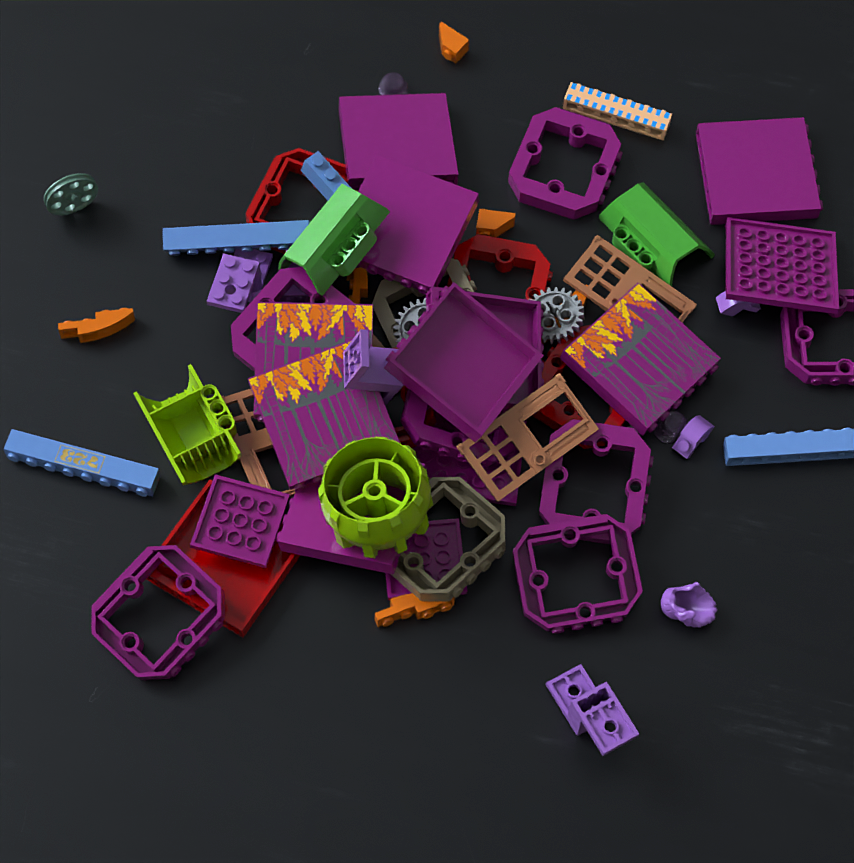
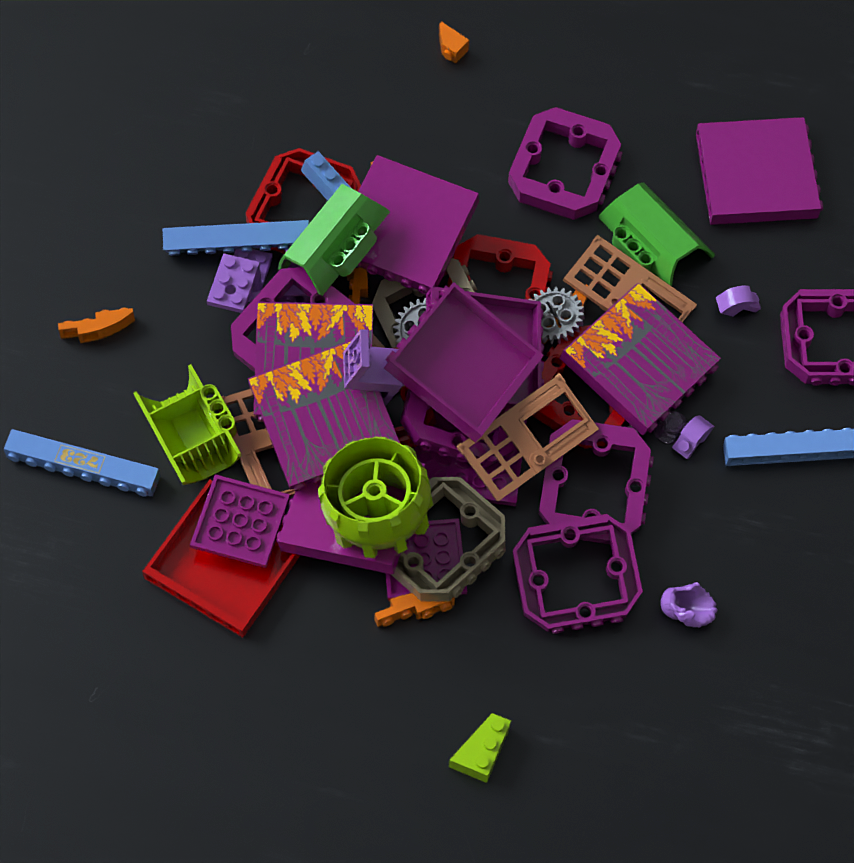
sand green wedge [43,173,98,215] -> none
magenta panel [92,545,225,680] -> none
magenta panel [339,93,458,190] -> none
clear purple hat [378,72,408,95] -> none
orange slope [476,209,516,237] -> none
medium lavender bracket [546,664,639,756] -> none
light nougat brick [563,82,672,141] -> none
magenta plate [726,217,839,314] -> none
none -> lime wedge [449,713,511,783]

